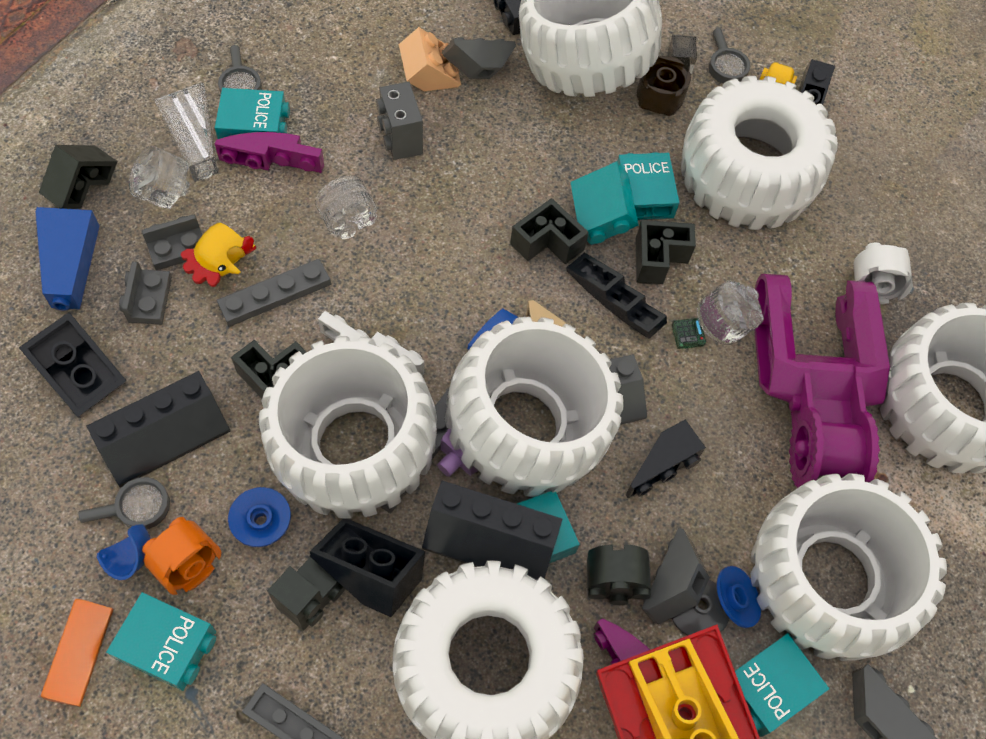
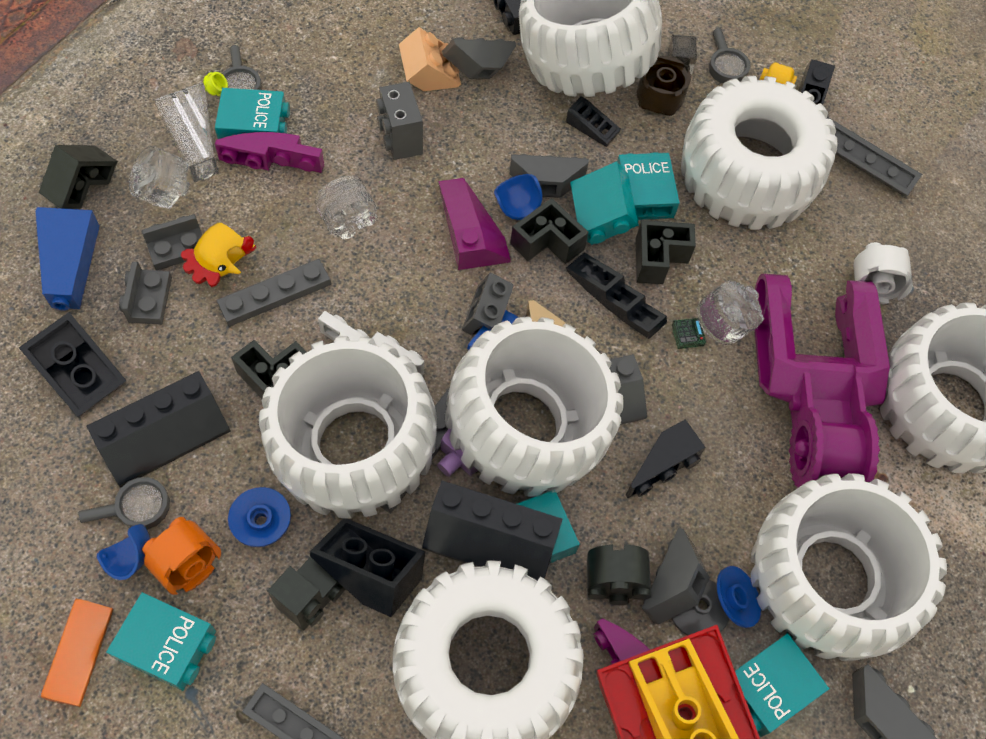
none -> neon yellow plate [203,72,228,97]
none -> magenta wedge [438,178,511,270]
none -> dark grey bracket [462,272,514,335]
none -> blue helmet [494,174,543,220]
none -> dark grey slope [509,154,589,198]
none -> black slope [566,96,621,147]
none -> dark grey plate [826,117,923,197]

